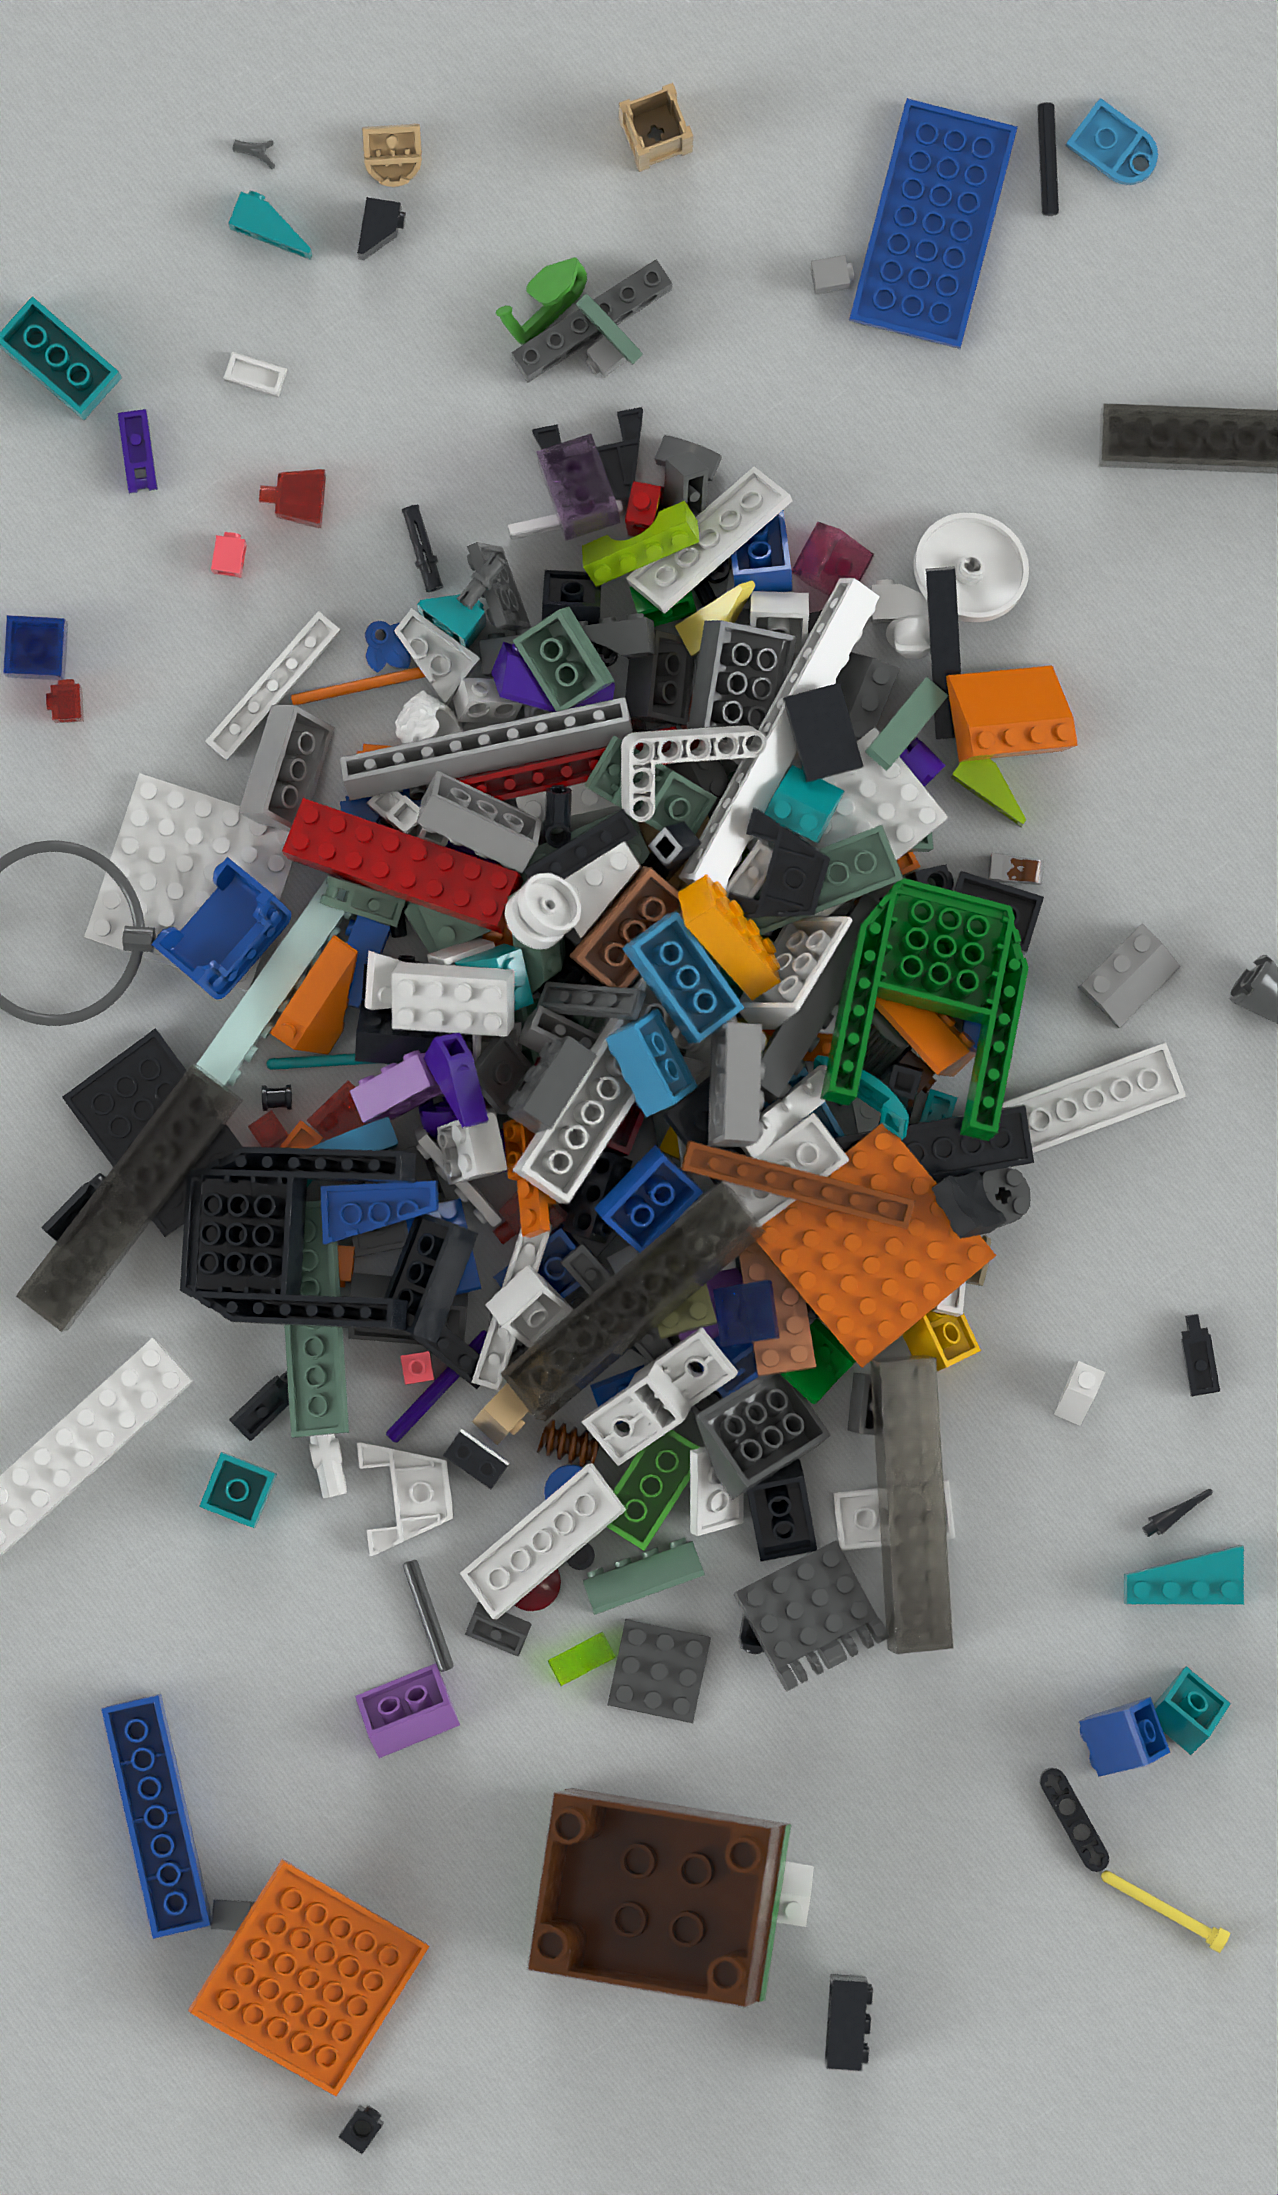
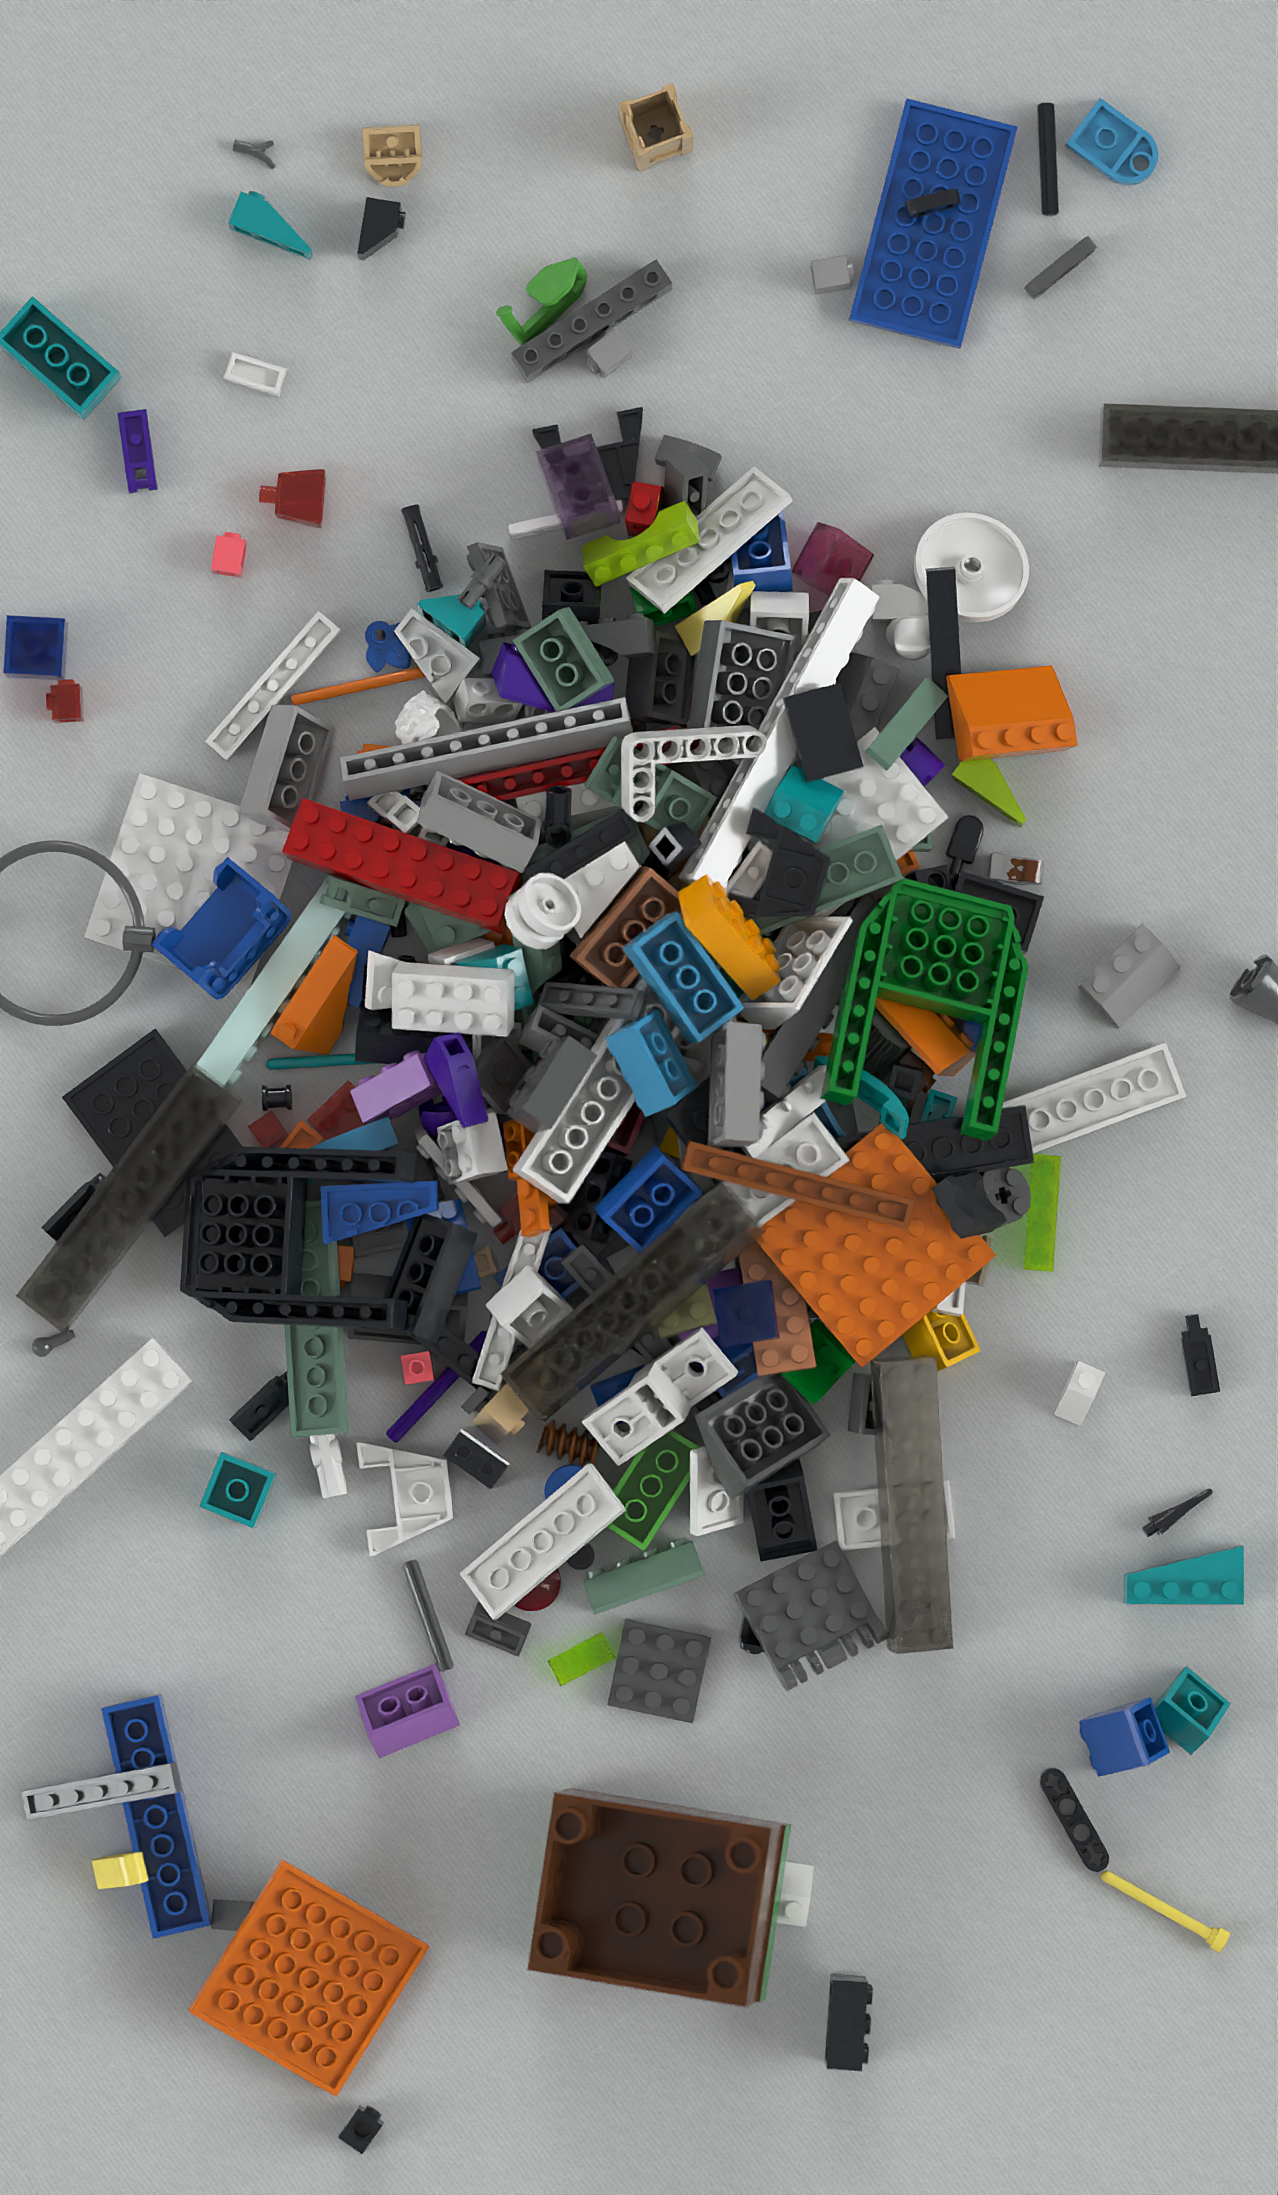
sand green beam [576,294,643,365] -> none
none -> plate [21,1762,182,1820]
none -> dark grey piece [32,1329,75,1357]
none -> light yellow beam [92,1851,148,1889]
none -> dark grey plate [461,1385,492,1415]
none -> tan tile [475,1245,498,1278]
none -> black beam [905,189,961,218]
none -> black piece [946,815,984,883]
none -> clear neon green plate [1023,1154,1061,1272]
none -> dark grey beam [1024,236,1098,300]

